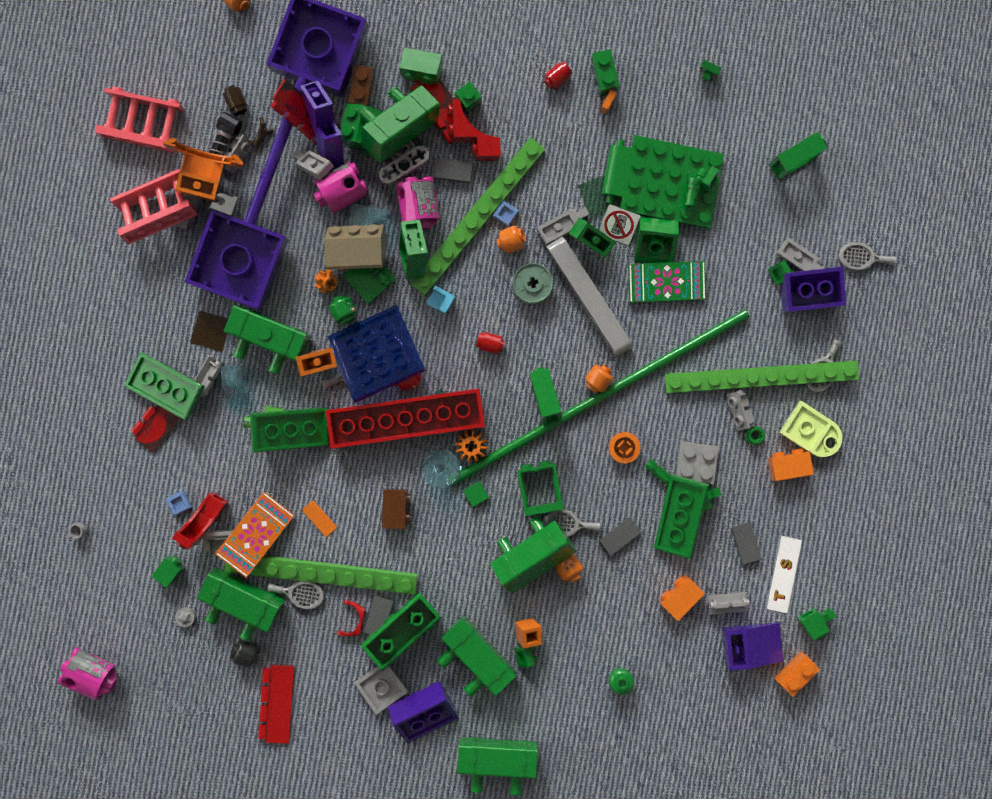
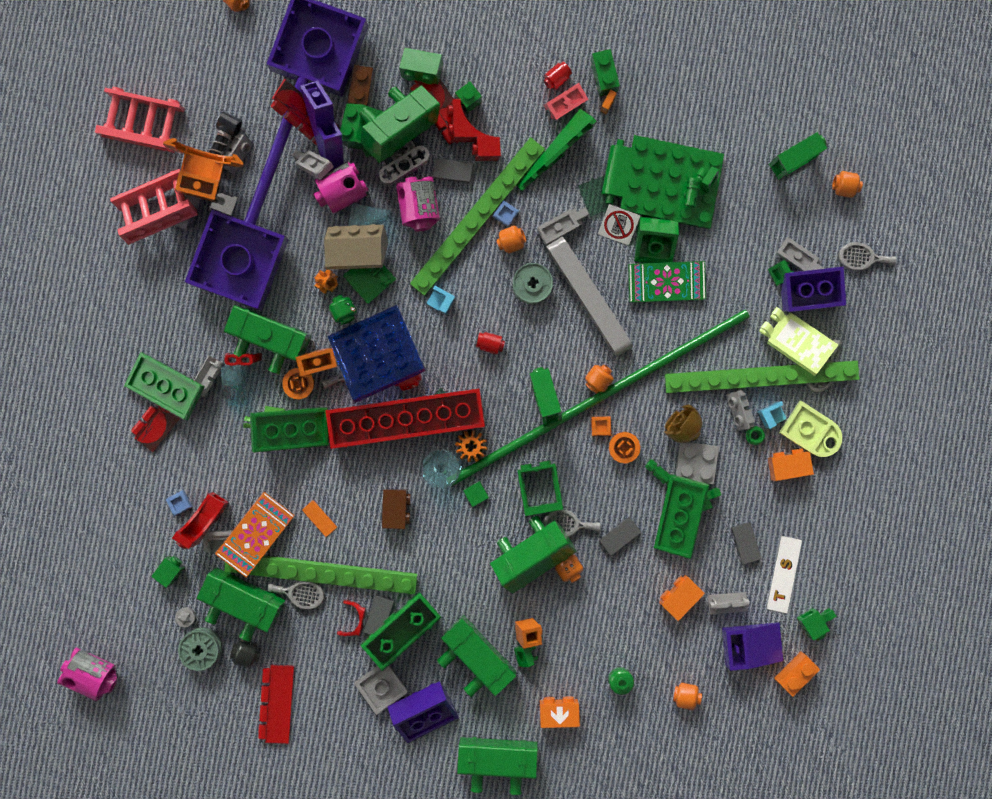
light grey hinge [69,523,87,539] -> none
dark brown sticker [190,311,228,351] -> none
dark brown brick [222,85,248,116] -> none
dark brown bar [252,117,273,148] -> none
green window [398,220,428,280] -> none
green brick [569,217,616,258] -> none
green tile [700,60,721,81] -> none
none -> sand green wheel [178,627,223,671]
none -> red cap [224,353,262,366]
none -> orange piece [282,368,314,399]
none -> green wedge [517,109,597,192]
none -> orange brick [539,696,580,728]
none -> coral hinge [543,83,589,120]
none -> orange tile [591,416,611,436]
none -> pearl gold cylinder [664,404,703,443]
none -> orange head [673,683,702,710]
none -> medium azure panel [757,401,786,429]
none -> yellowish green tile [759,307,838,376]
none -> orange head [832,171,863,198]

